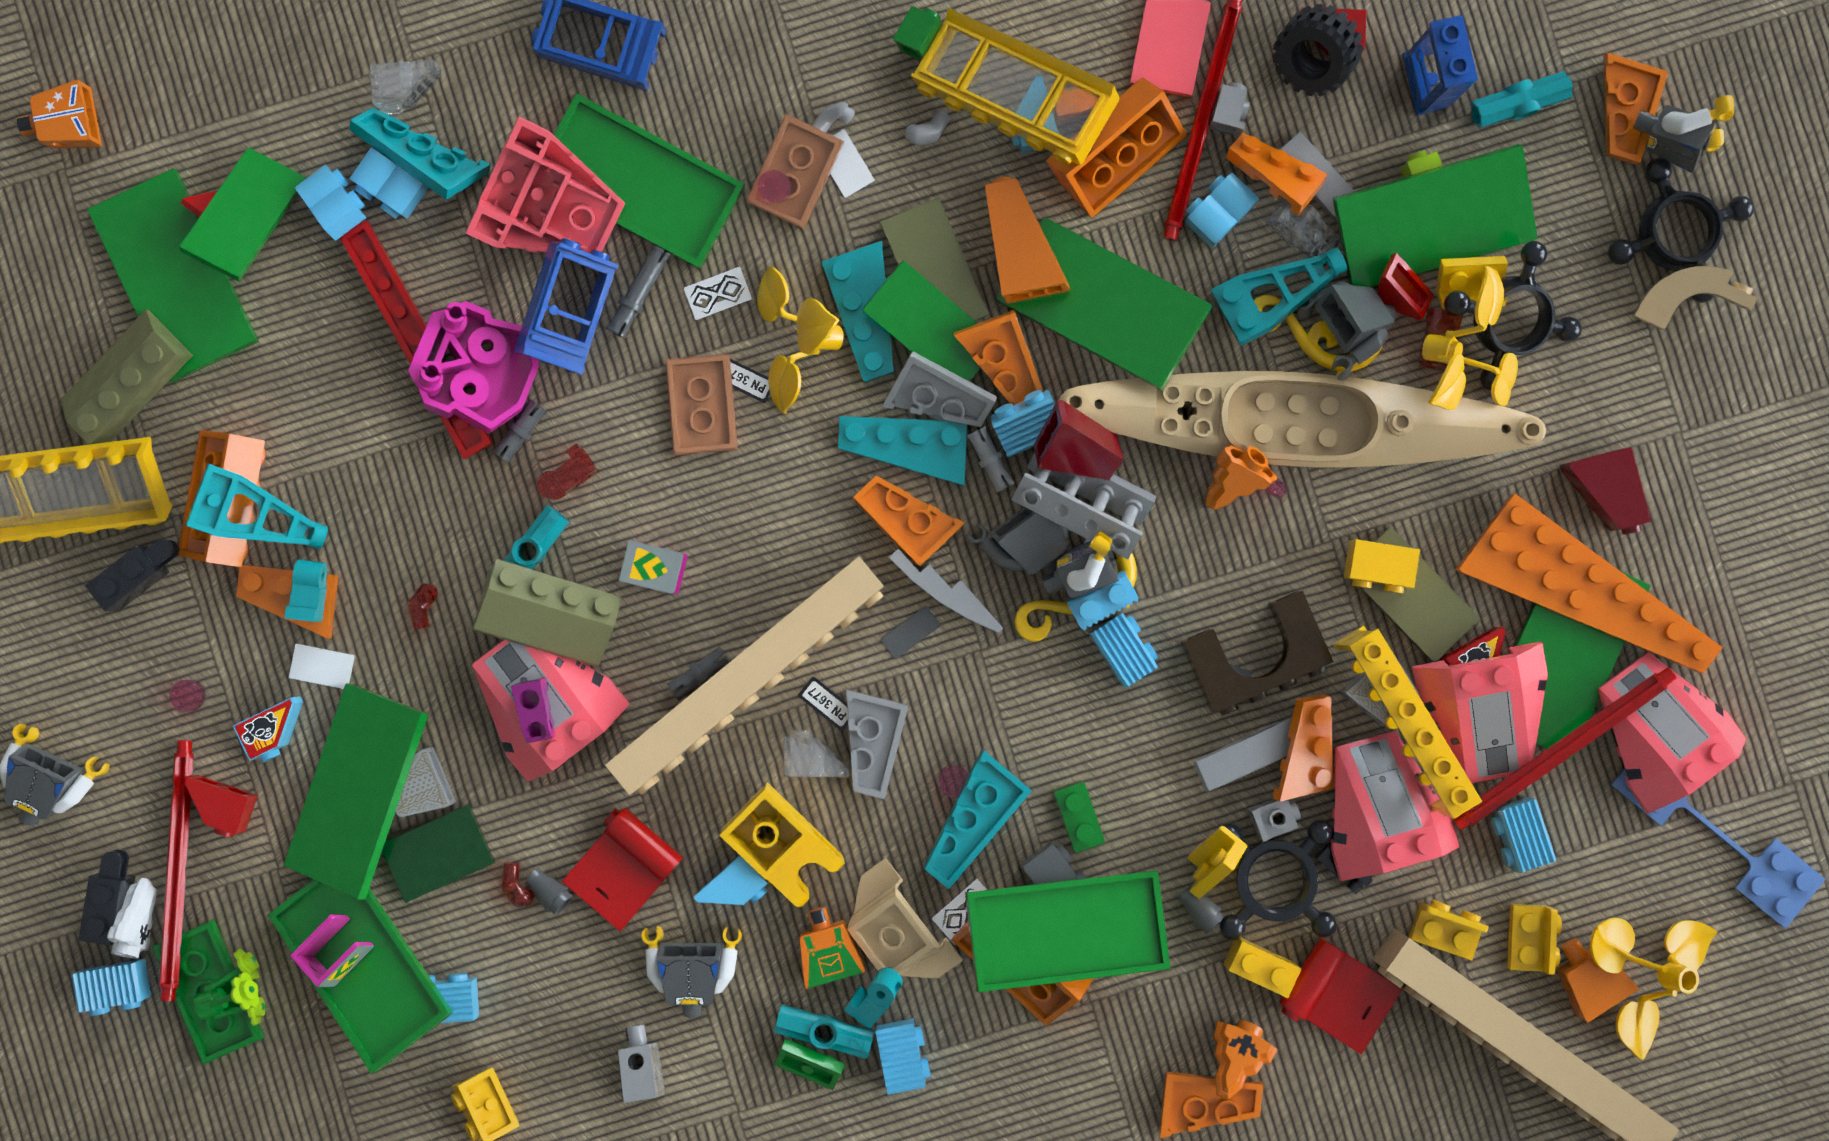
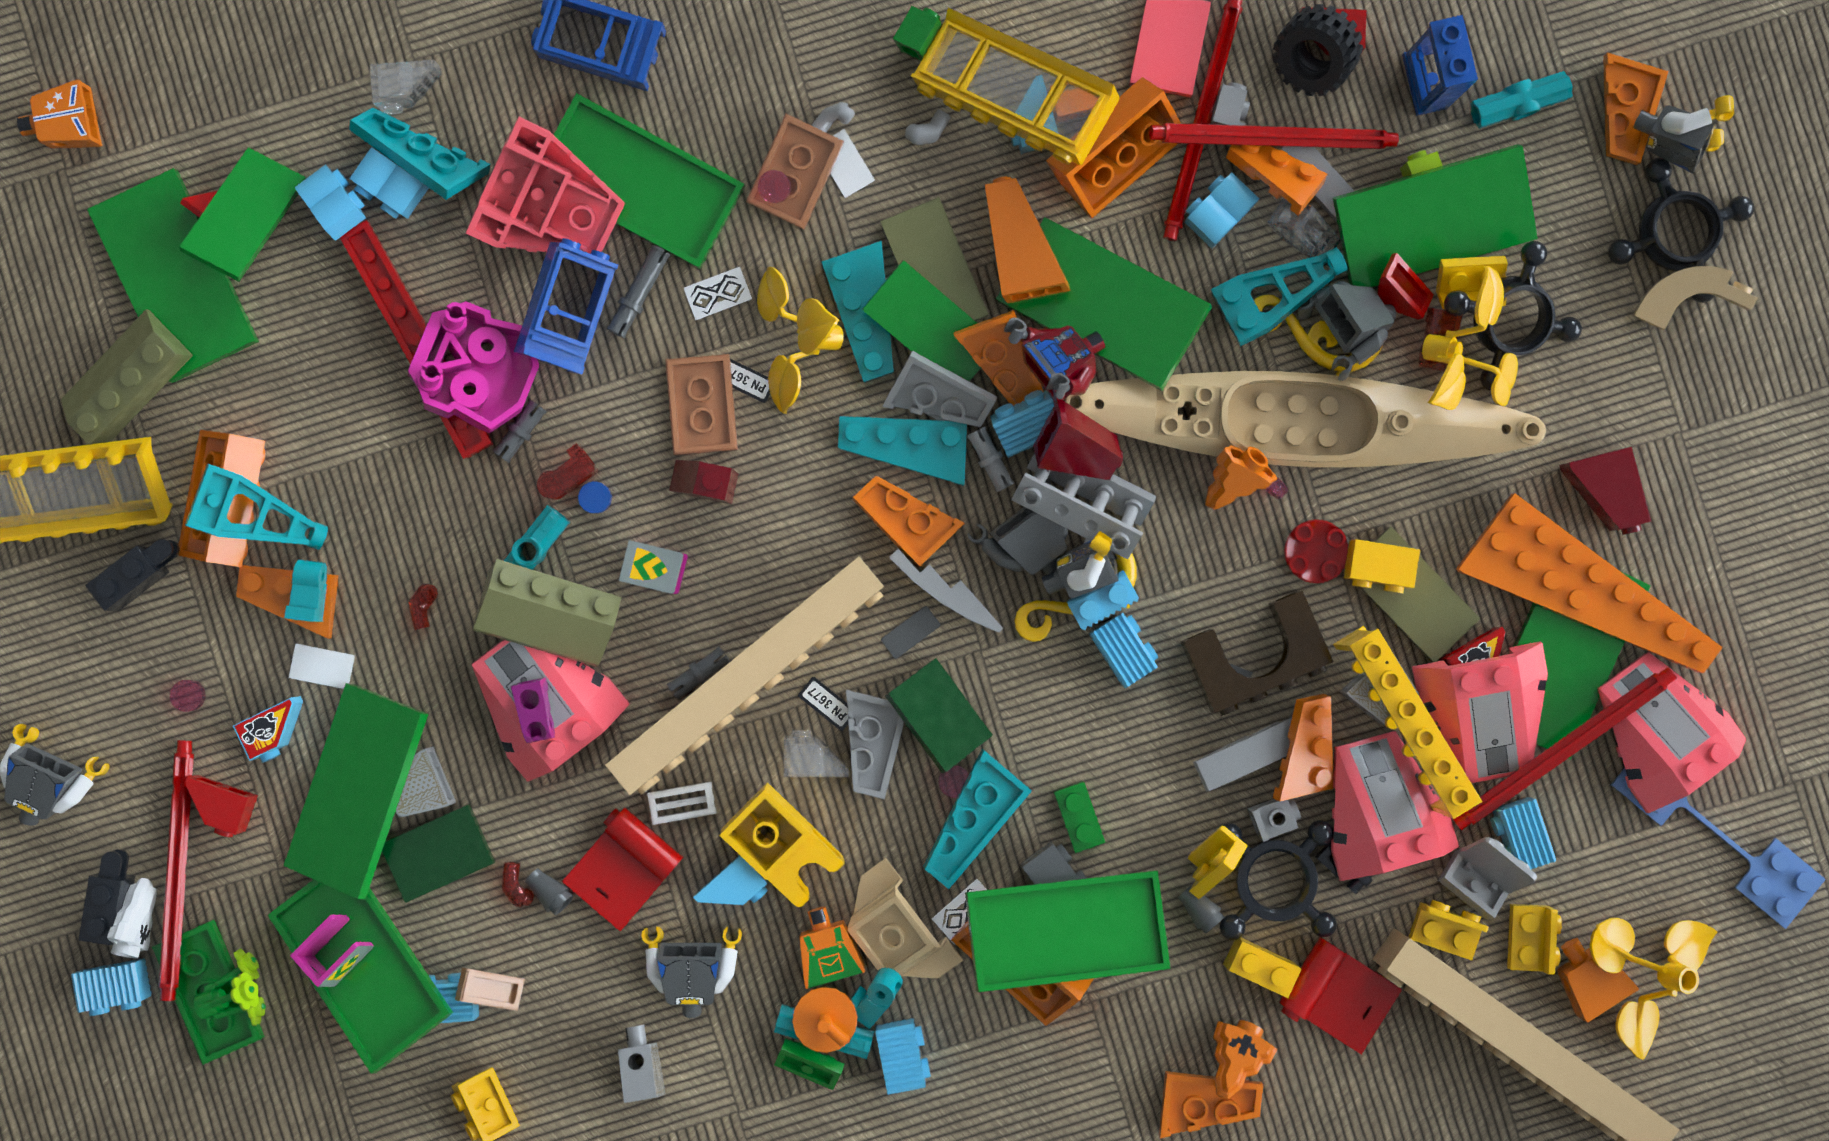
none -> tile [455,967,525,1011]
none -> blue tile [578,481,612,514]
none -> white tile [647,782,717,825]
none -> dark red slope [669,460,739,505]
none -> orange shield [792,987,858,1053]
none -> dark green tile [885,658,993,774]
none -> torso [1004,317,1105,403]
none -> red piece [1149,123,1399,149]
none -> red dish [1284,519,1349,583]
none -> light grey bracket [1438,837,1537,921]

